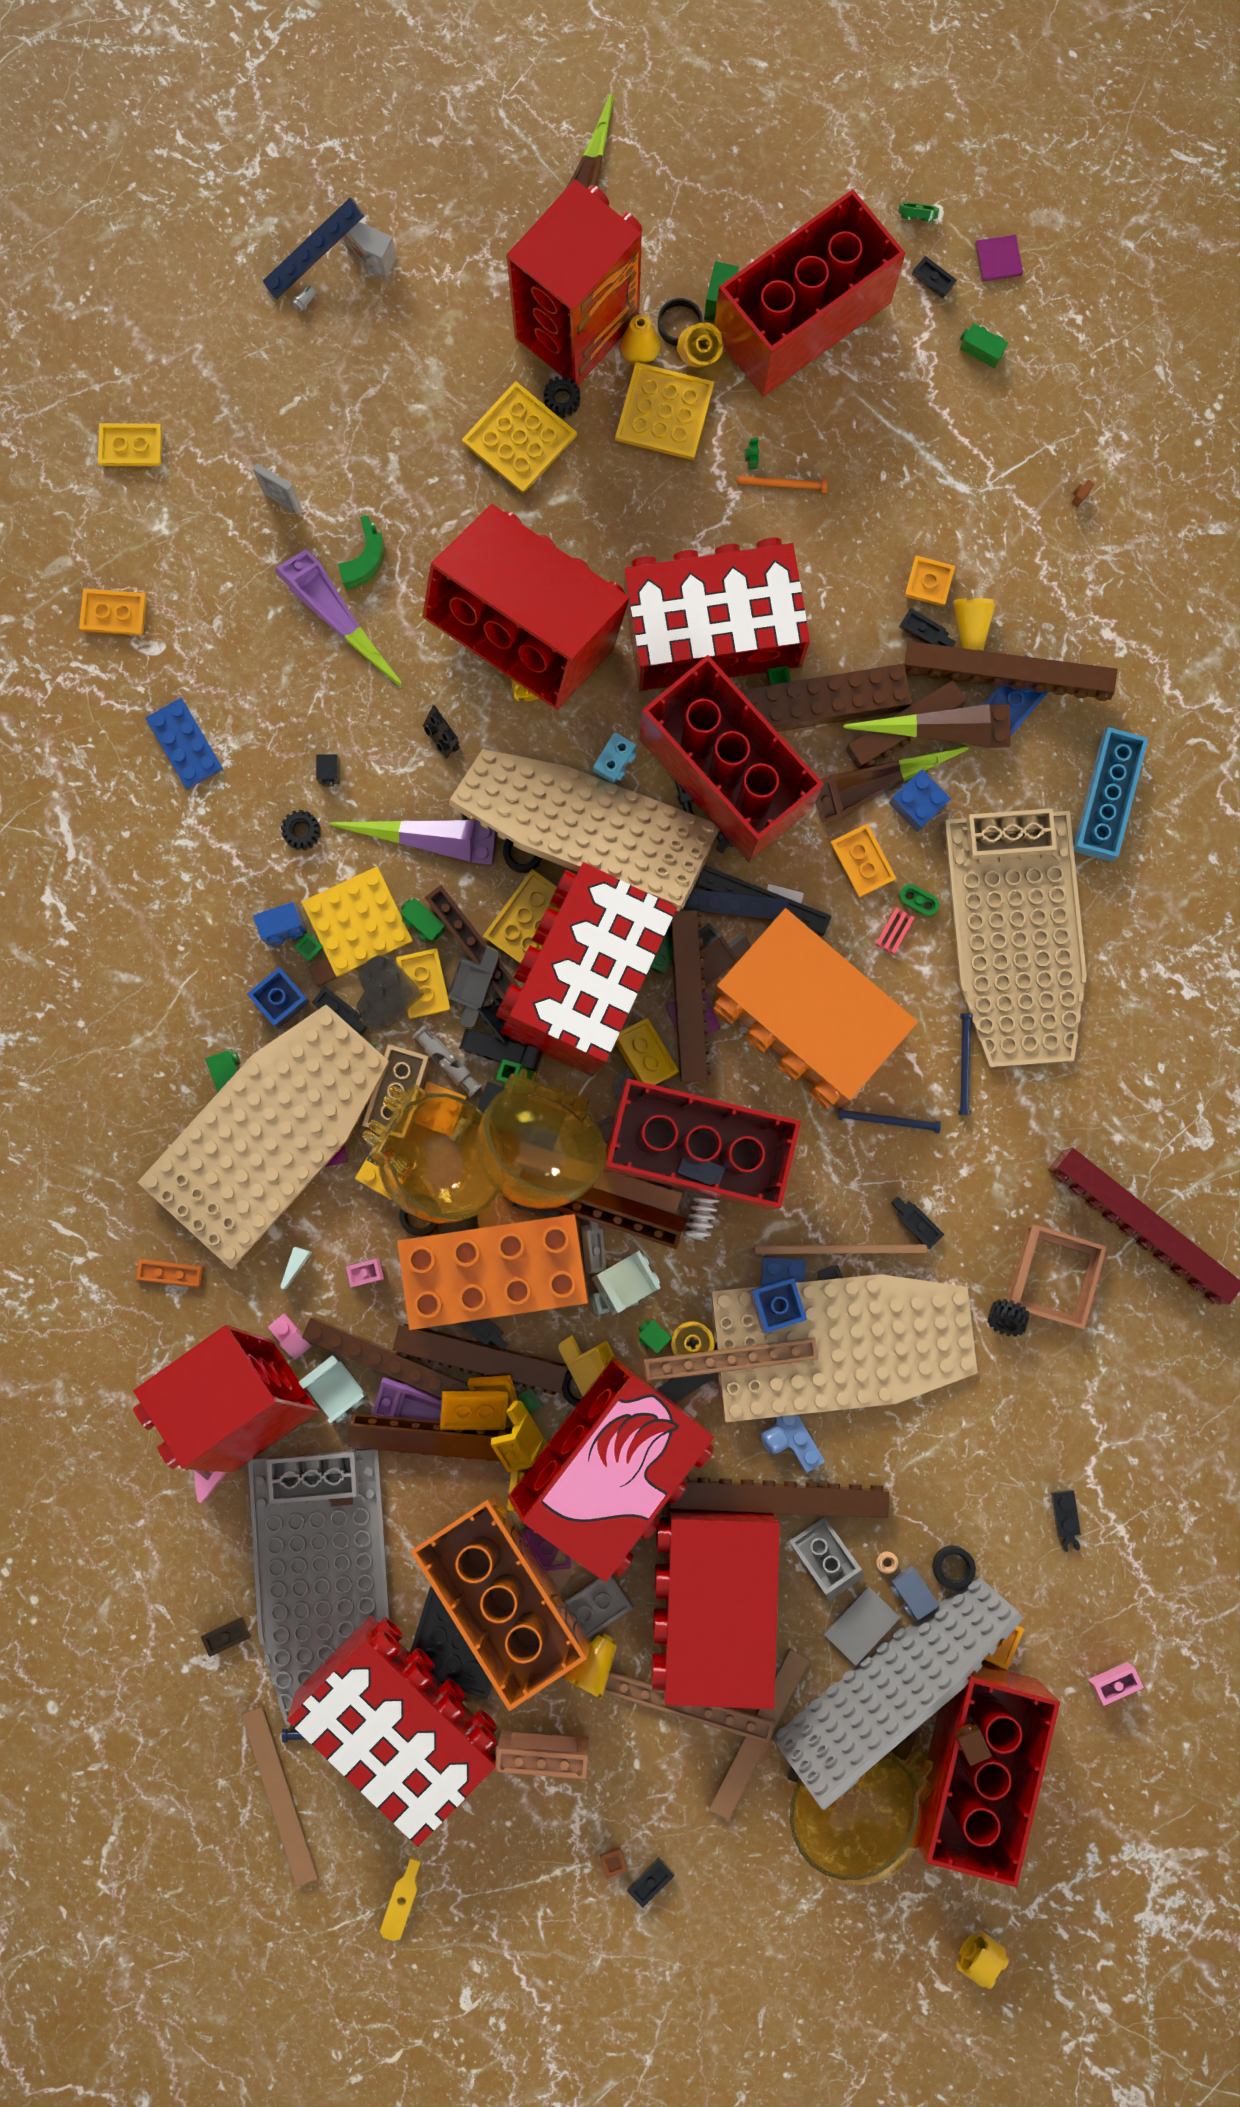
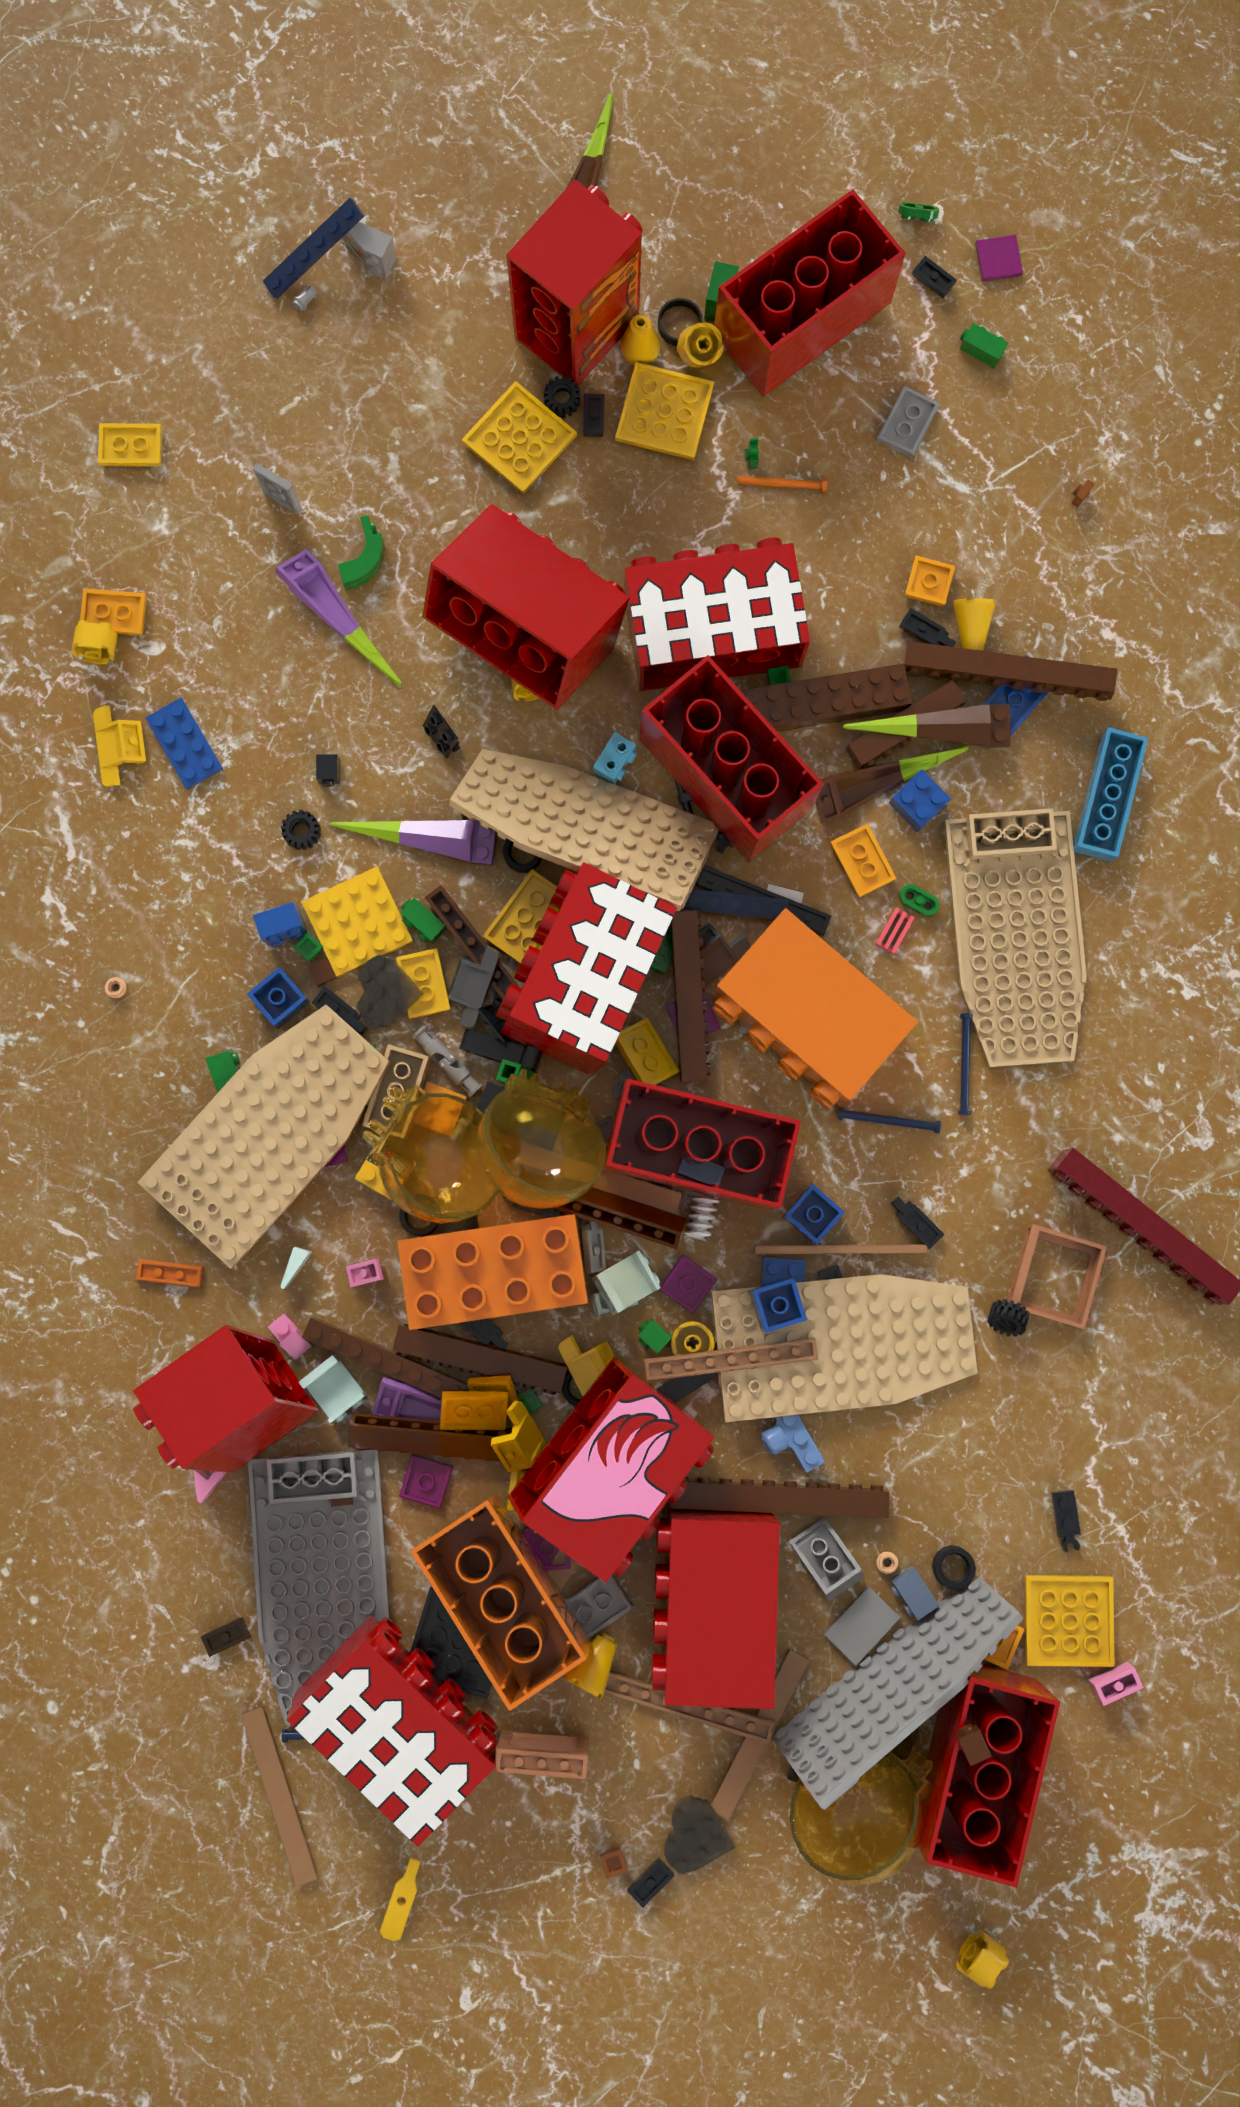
none -> yellow brick [71,620,118,664]
none -> yellow plate [93,706,146,787]
none -> light nougat plate [105,977,127,998]
none -> magenta tile [399,1454,453,1509]
none -> black plate [583,394,605,437]
none -> magenta tile [658,1254,718,1314]
none -> clear smoke plate [664,1795,735,1874]
none -> blue brick [782,1184,845,1245]
none -> light grey tile [876,386,941,458]
none -> yellow plate [1025,1575,1115,1667]

